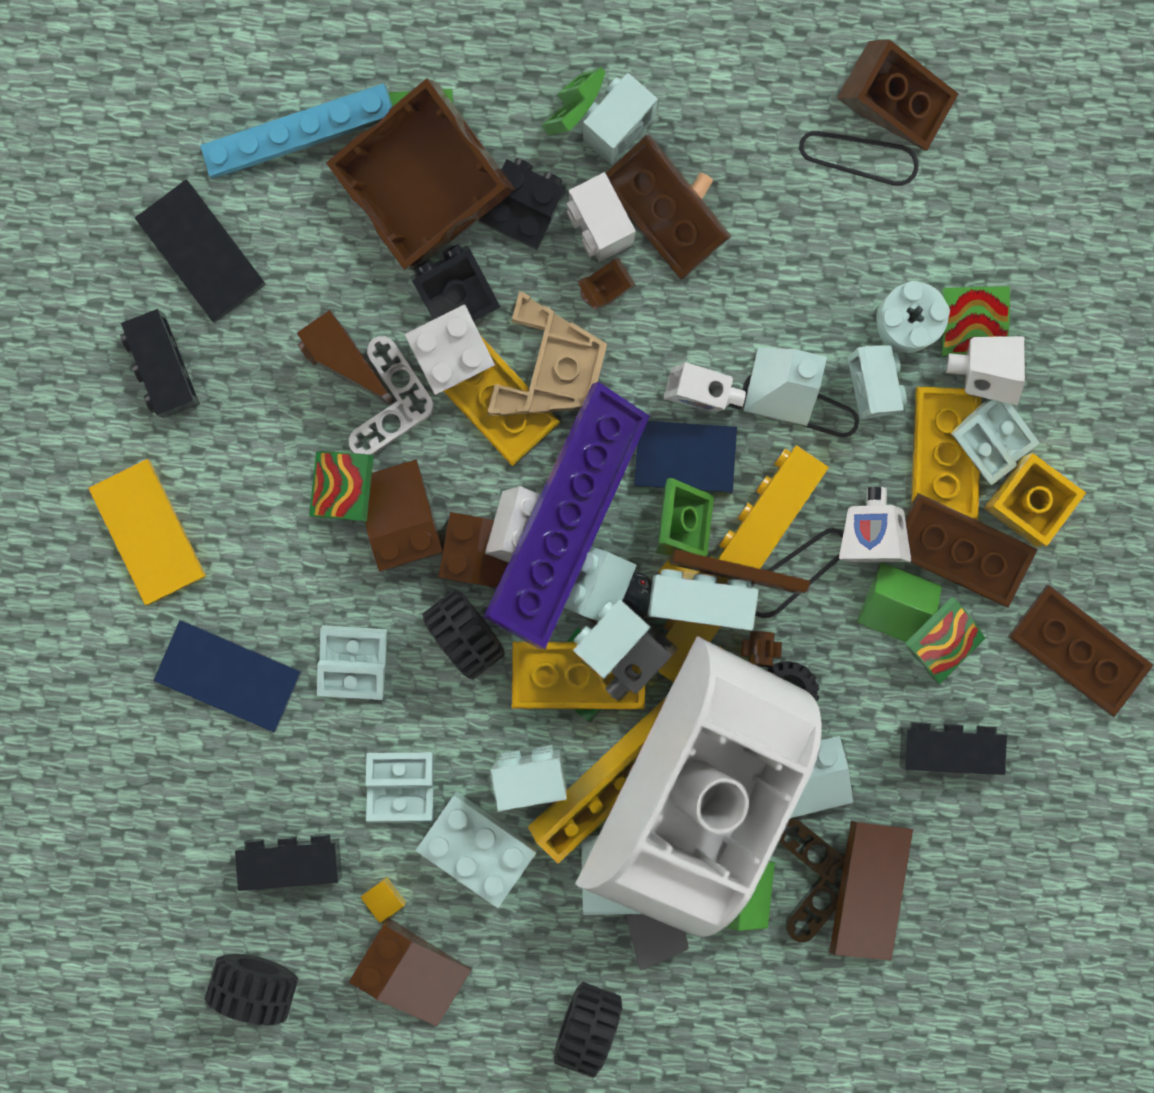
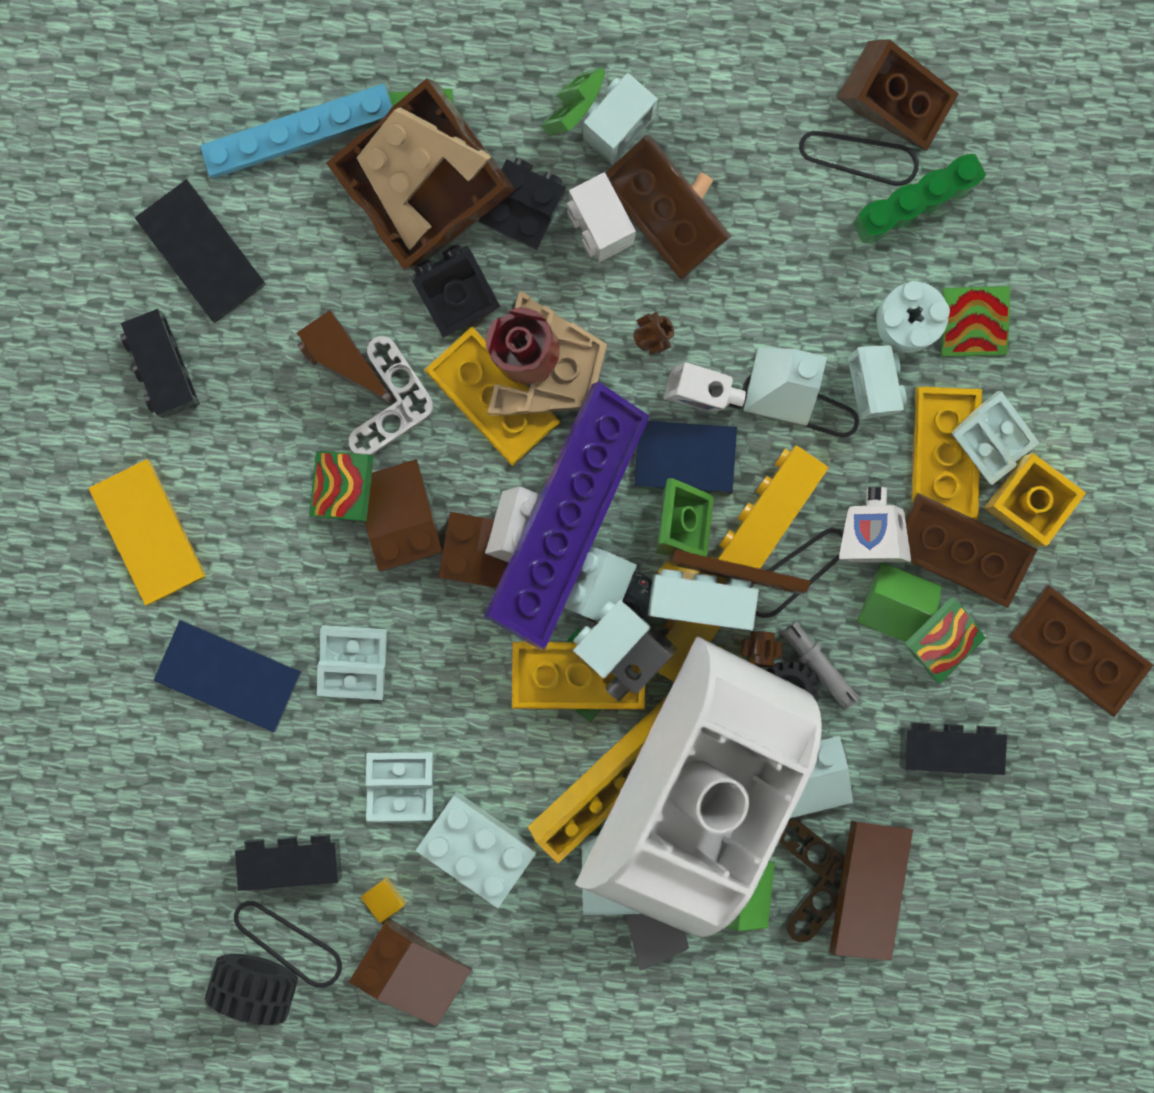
white piece [405,304,495,395] -> none
black tyre [422,589,505,680] -> none
light aqua brick [491,745,567,811] -> none
black tyre [554,982,622,1078] -> none
reddish brown bracket [577,258,636,309] -> none
white torso [946,336,1025,405] -> none
none -> black piece [234,901,342,988]
none -> tan wing [357,108,491,250]
none -> dark red brick [486,307,560,384]
none -> reddish brown gear [633,312,674,355]
none -> light grey pin [780,621,860,710]
none -> green brick [852,154,986,243]

